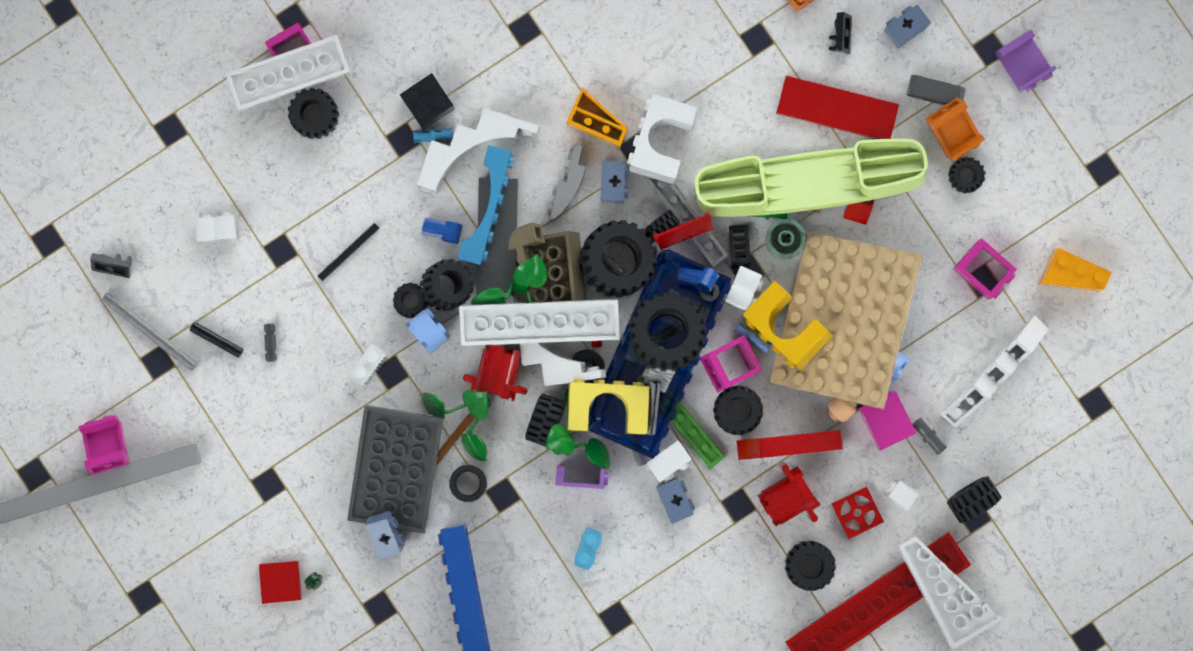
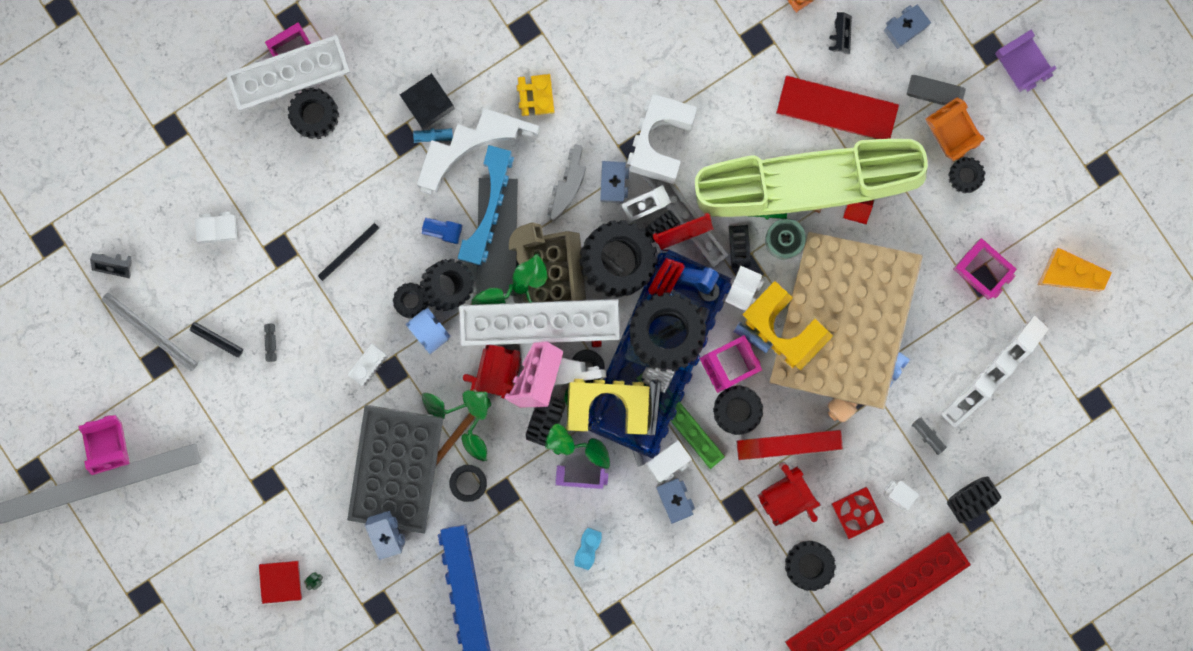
light orange wedge [566,87,628,149] -> none
dark pink brick [858,390,916,451] -> none
white wing [897,536,1003,649] -> none
none -> bright pink wedge [504,342,563,408]
none -> yellow plate [516,74,555,116]
none -> white brick [622,185,671,222]
none -> red tile [648,258,684,296]

